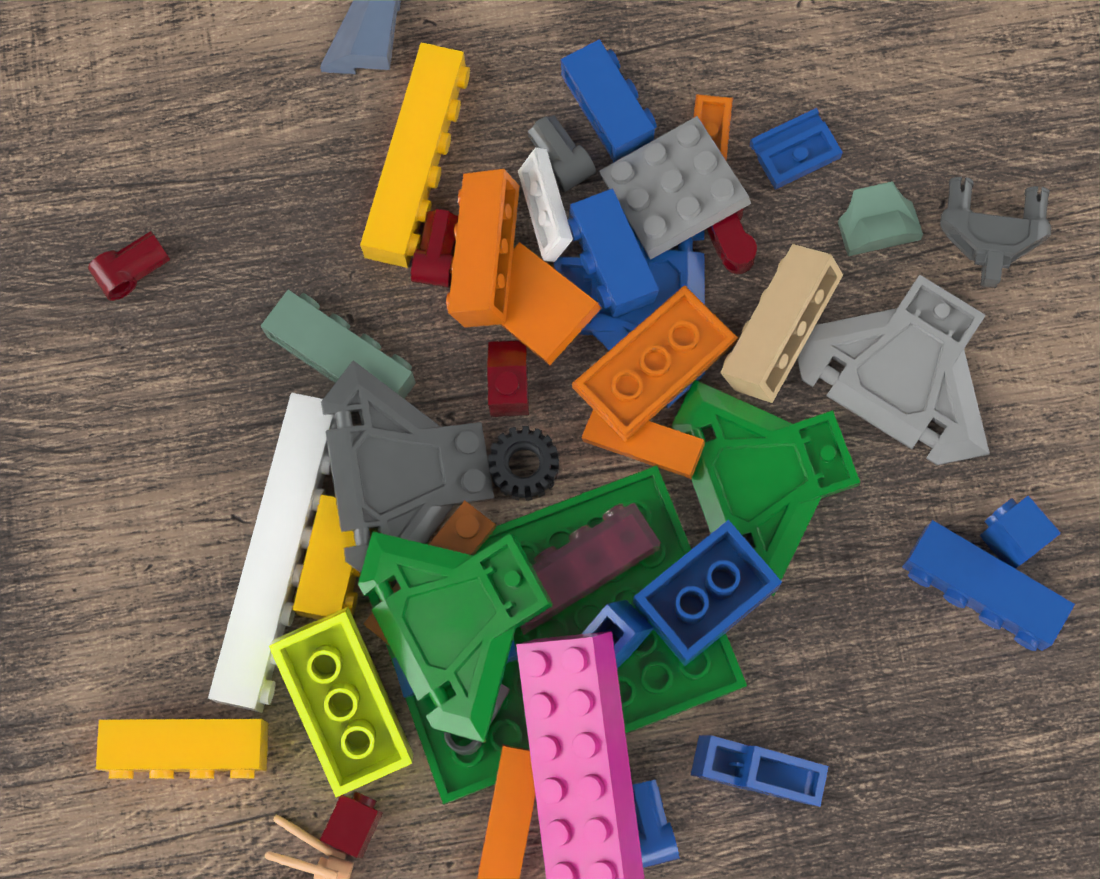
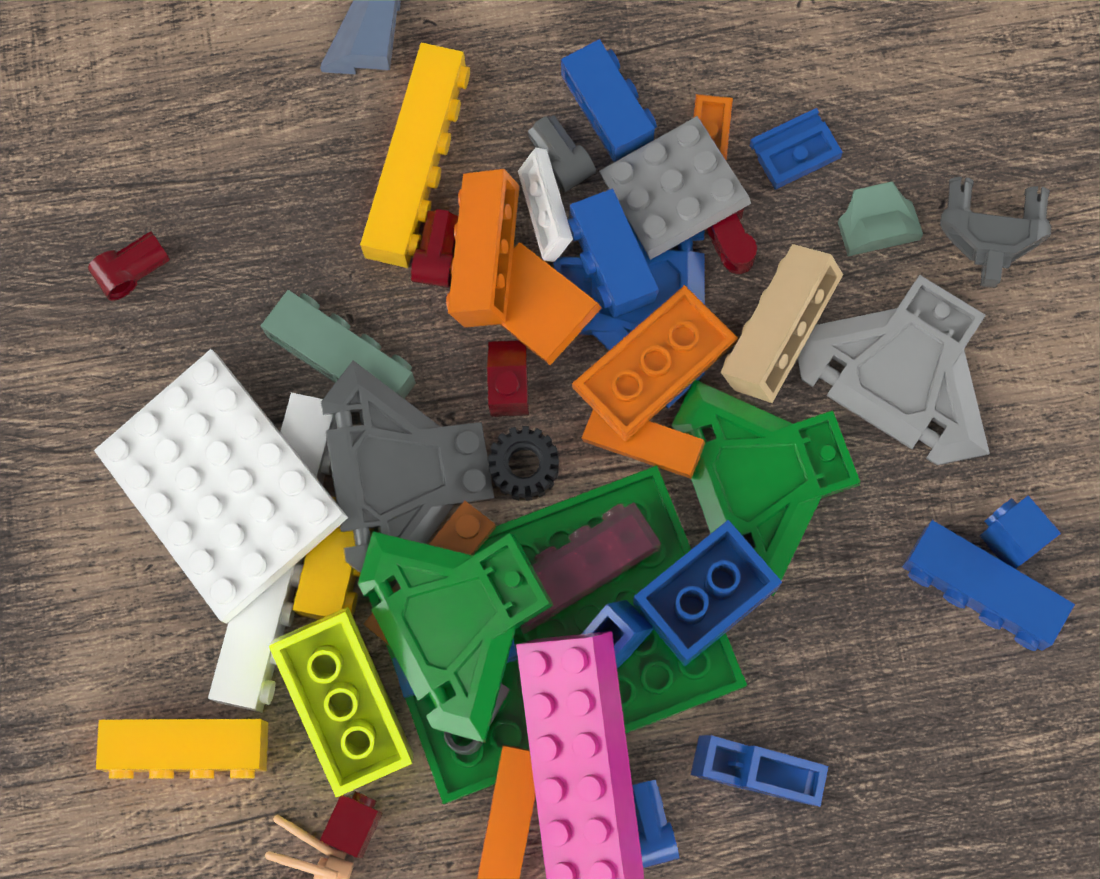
none -> white plate [94,349,348,624]

